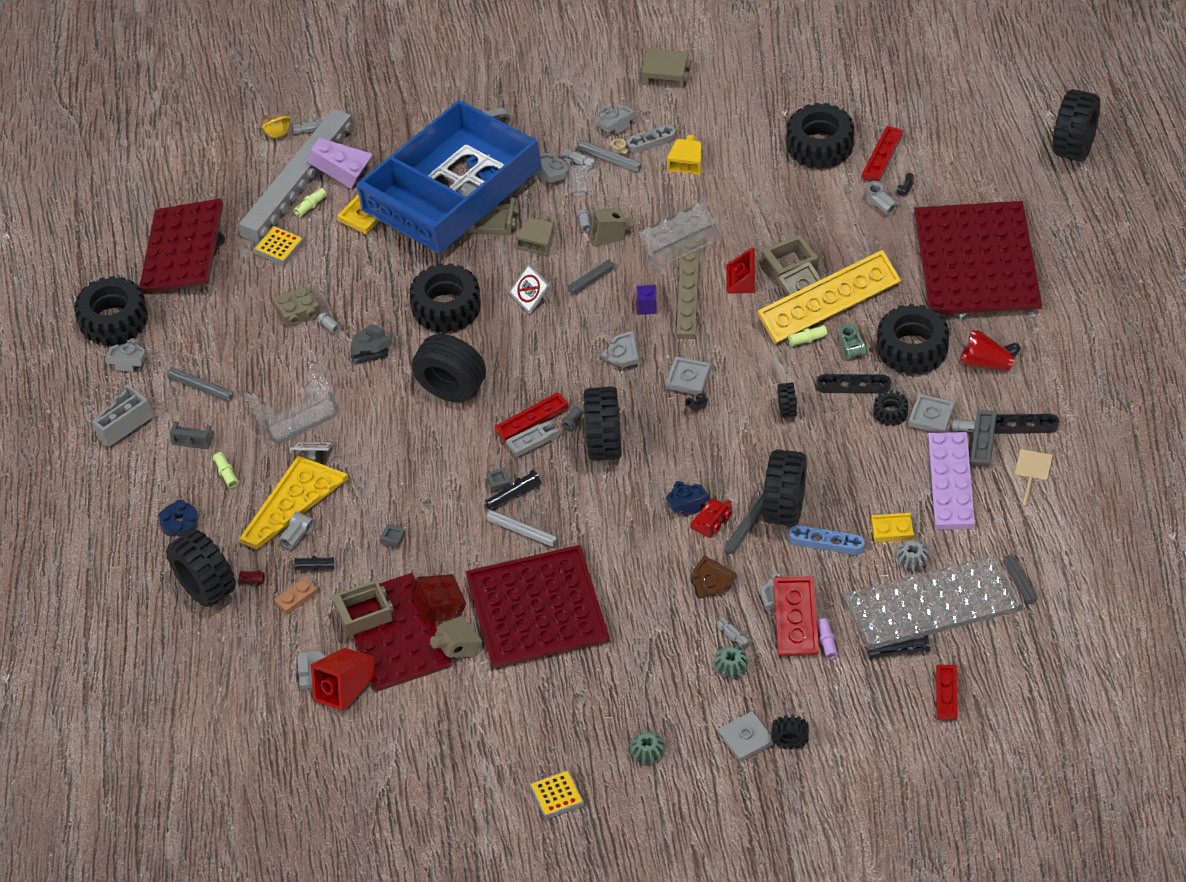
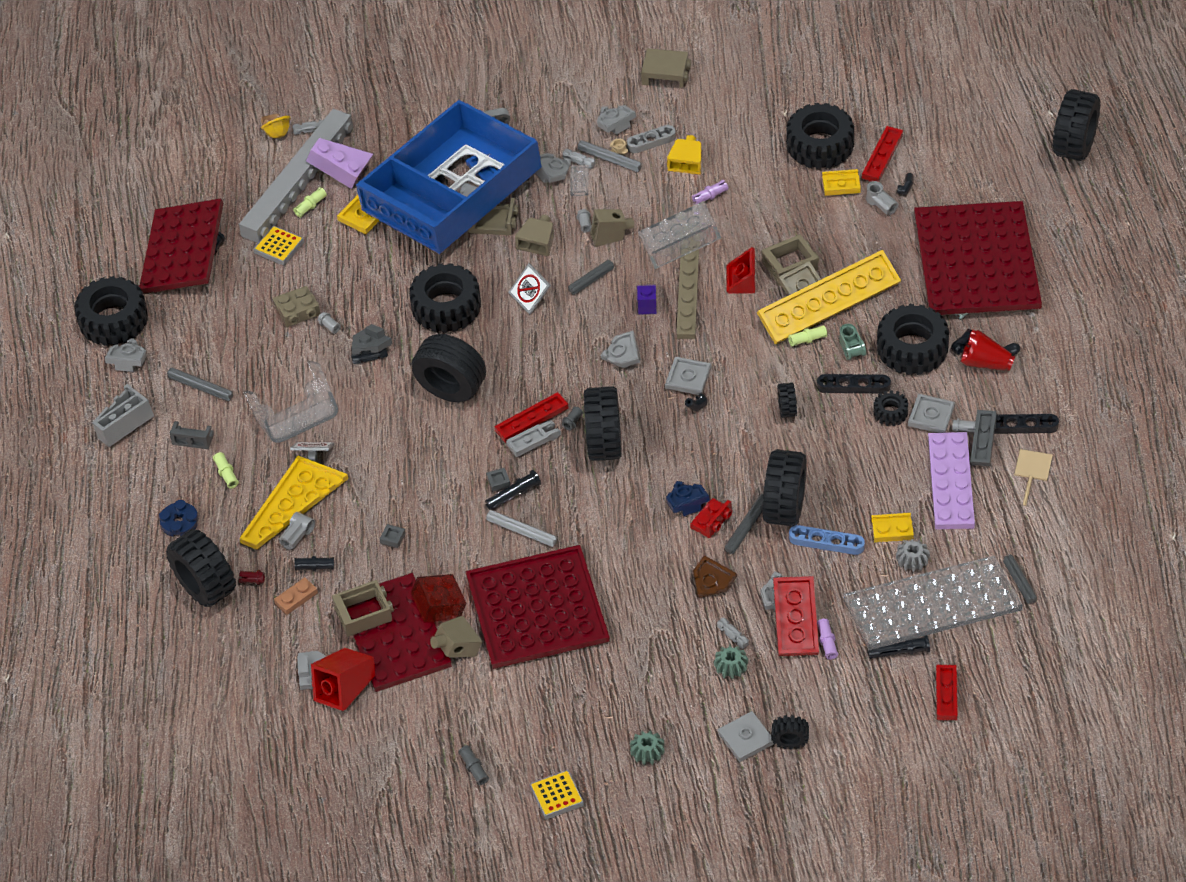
none -> dark grey pin [458,745,489,785]
none -> lavender pin [692,180,728,206]
none -> yellow plate [822,169,861,196]
none -> black arm [951,329,972,354]

